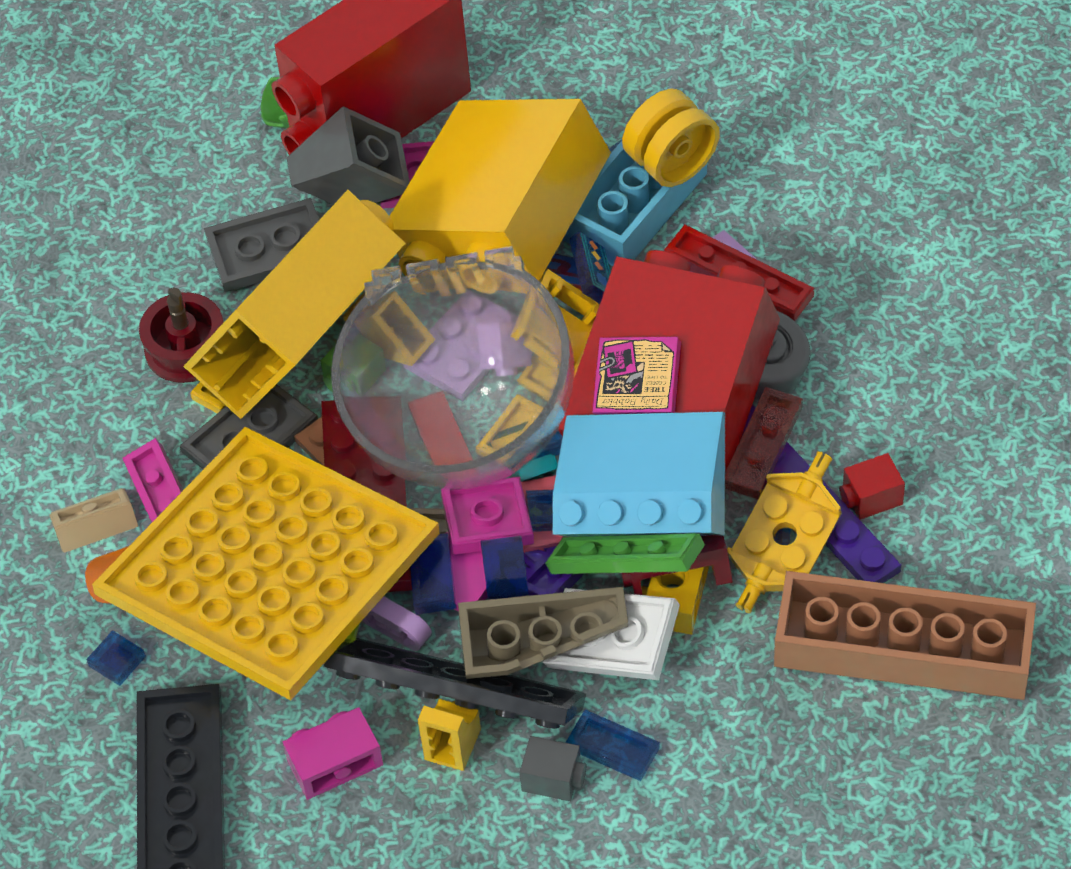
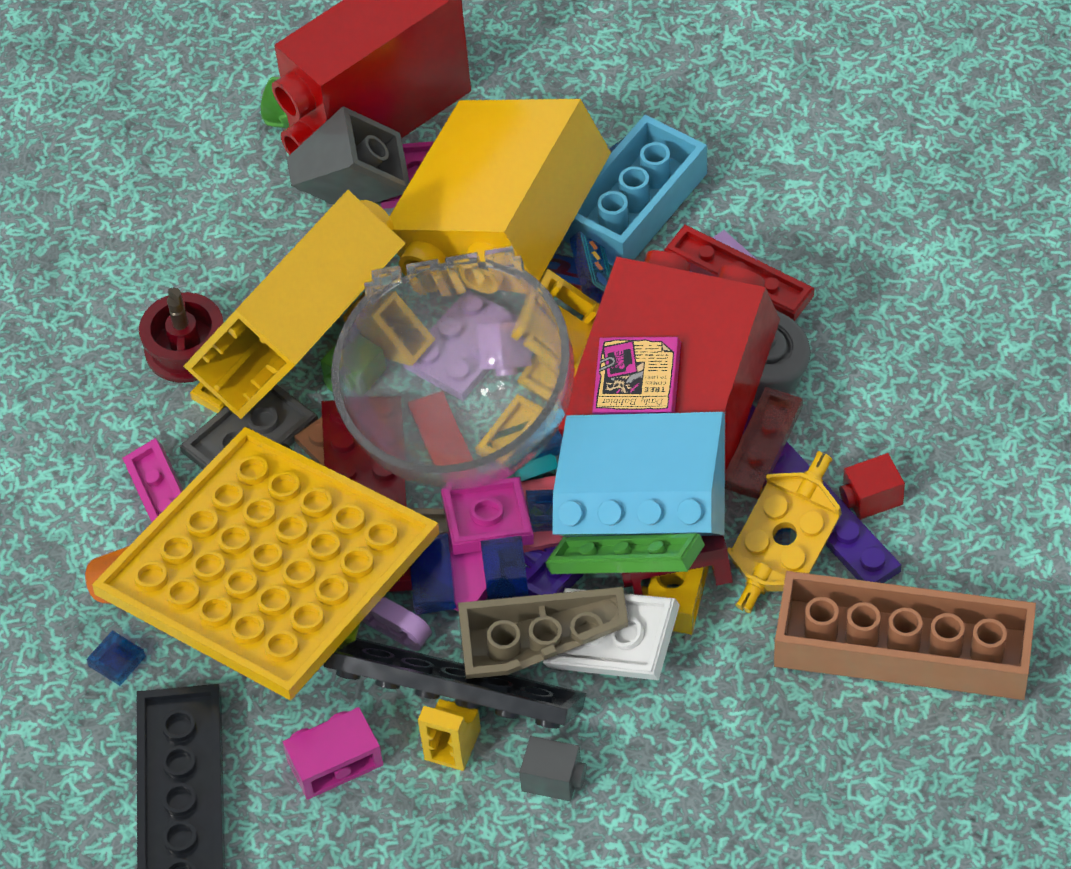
tan slope [49,488,138,553] -> none
dark grey plate [204,198,319,292] -> none
clear blue tile [565,710,660,781] -> none
yellow wheel [622,88,720,187] -> none

